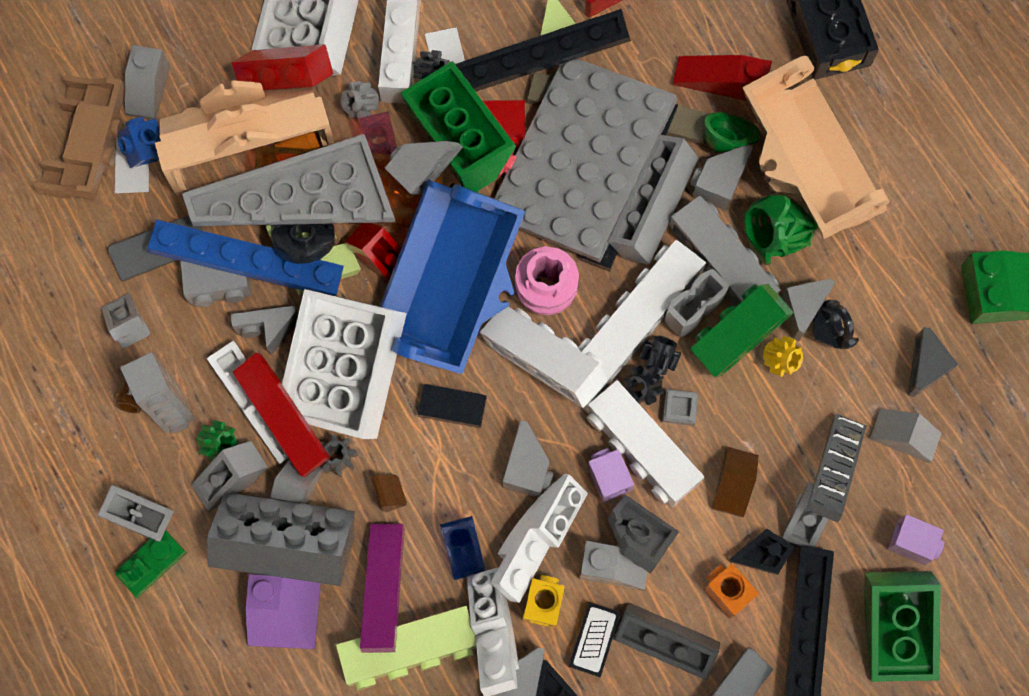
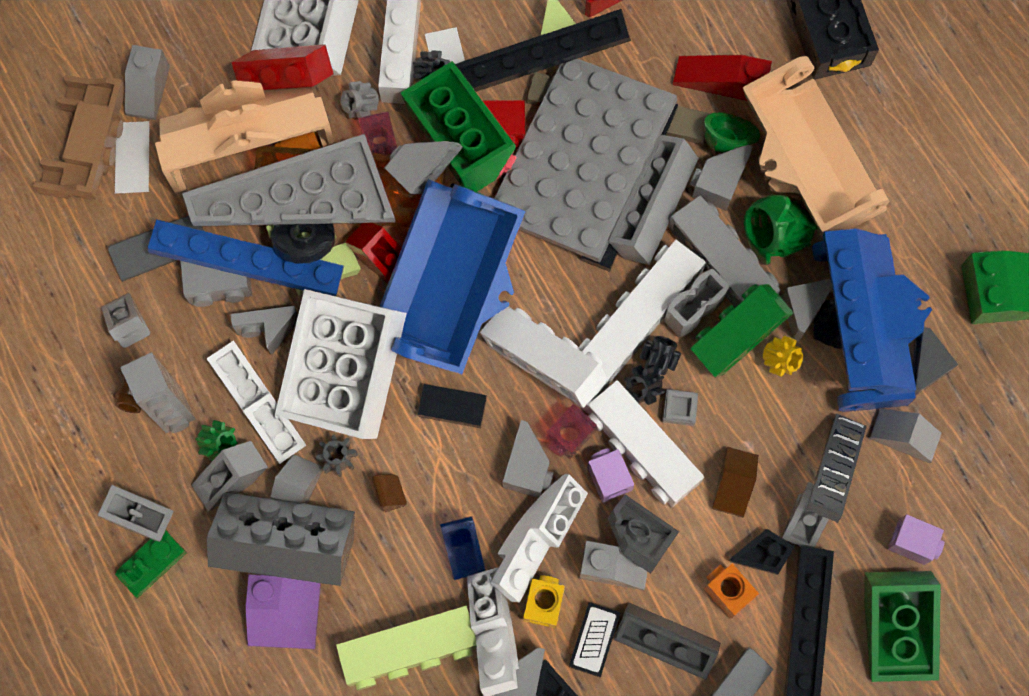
blue brick [117,117,161,169] -> none
red tile [232,353,331,477] -> none
magenta tile [360,524,405,653] -> none
bright pink piece [515,246,579,316] -> none
none -> clear pink brick [546,404,597,459]
none -> blue piece [812,228,932,412]

